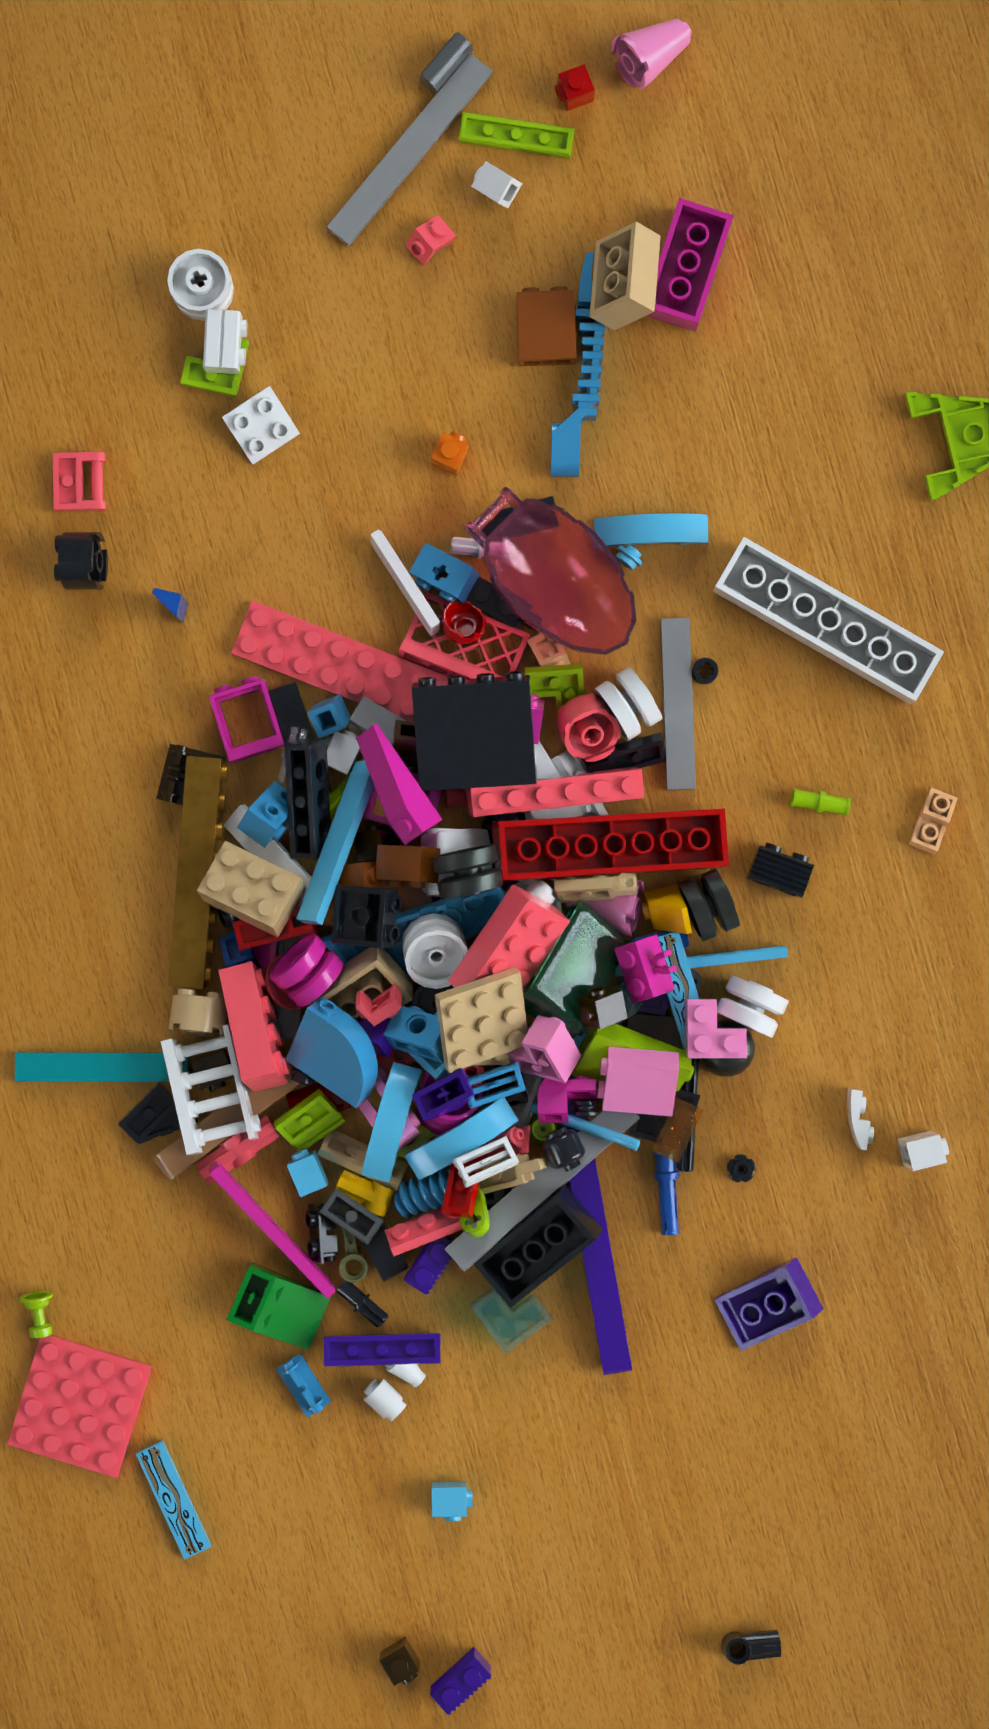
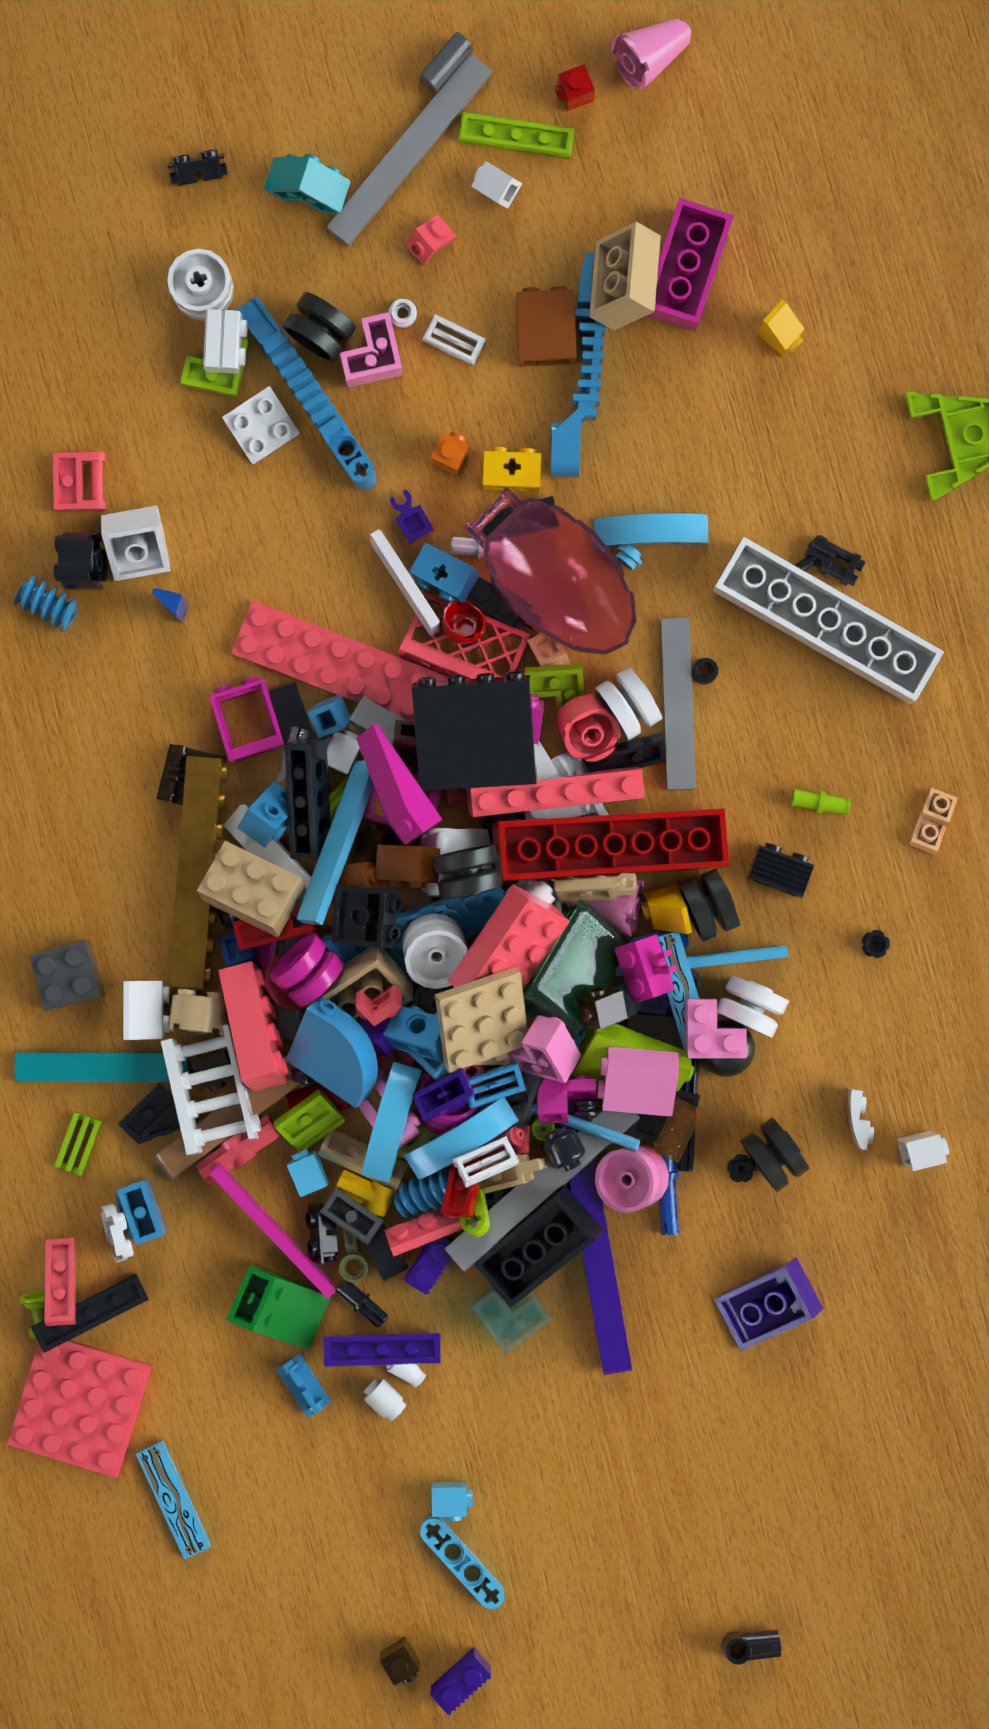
none -> dark azure piece [13,575,78,632]
none -> dark grey brick [29,940,105,1011]
none -> black tile [31,1274,149,1353]
none -> coral plate [45,1238,76,1326]
none -> lime tile [55,1112,103,1176]
none -> white slope [101,505,171,581]
none -> white plate [101,1203,134,1263]
none -> dark azure brick [116,1178,168,1245]
none -> white slope [123,981,171,1040]
none -> black hinge [167,149,228,186]
none -> dark azure piece [236,295,377,491]
none -> teal brick [264,154,351,213]
none -> pearl dark grey wheel [282,292,356,362]
none -> bright pink brick [340,312,403,388]
none -> white plate [389,299,417,328]
none -> dark purple plate [390,490,434,545]
none -> medium azure beam [420,1516,505,1609]
none -> white tile [422,314,486,366]
none -> yellow brick [483,447,541,493]
none -> bright pink wheel [595,1144,669,1213]
none -> pearl dark grey wheel [739,1117,810,1192]
none -> yellow slope [757,299,804,357]
none -> black piece [794,535,865,586]
none -> black plate [861,930,890,958]

